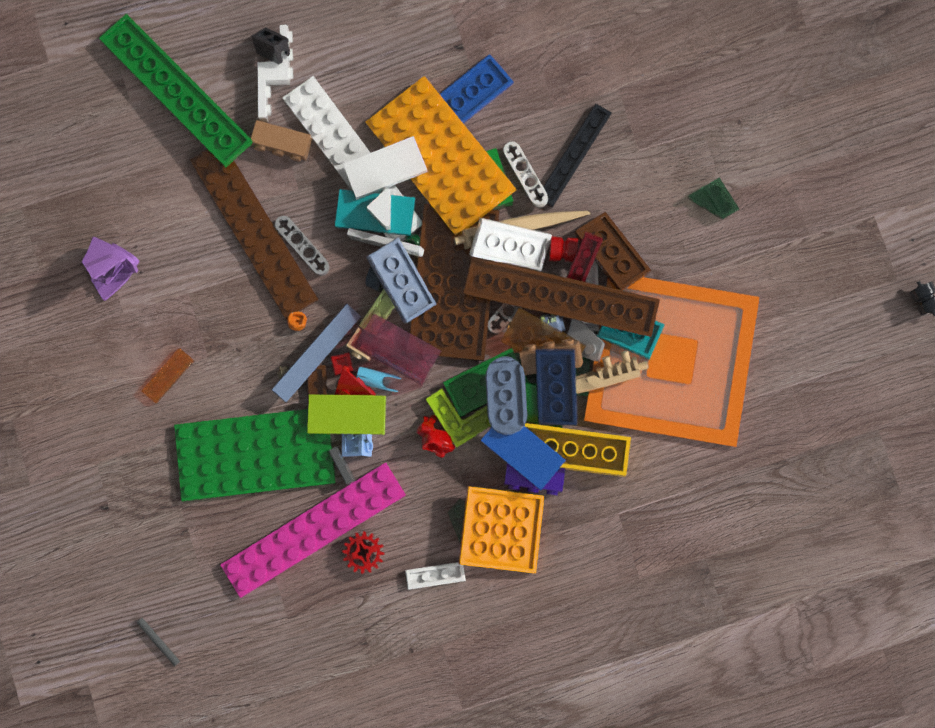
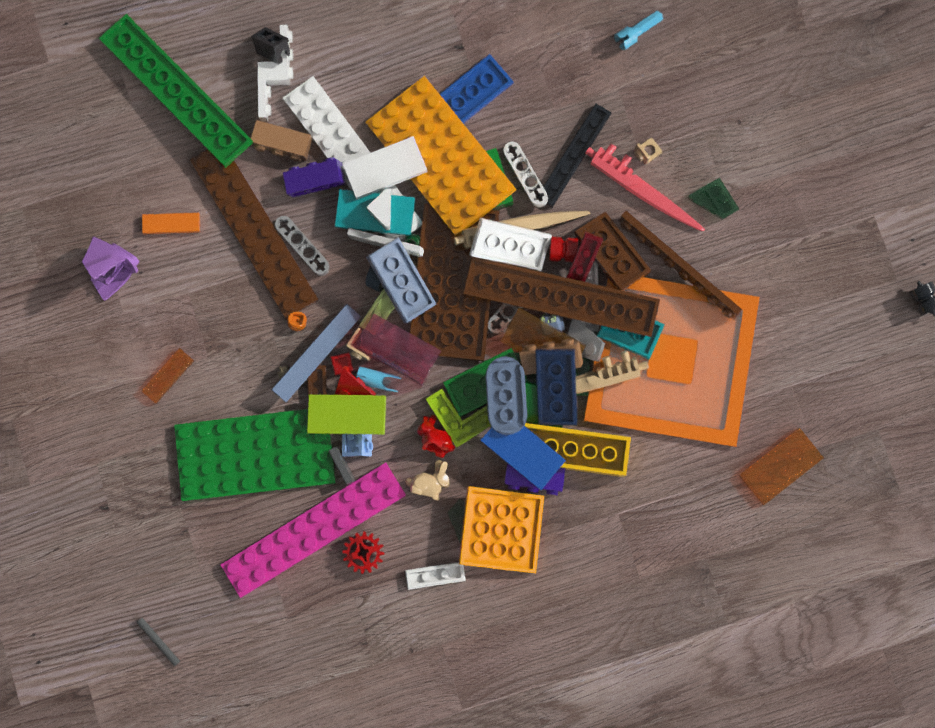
none -> orange tile [142,213,200,234]
none -> dark purple brick [283,158,346,198]
none -> tan animal [406,460,450,501]
none -> coral piece [585,144,705,231]
none -> medium azure piece [614,11,663,50]
none -> reddish brown plate [619,211,742,320]
none -> tan bracket [634,138,662,165]
none -> clear orange tile [739,428,824,505]

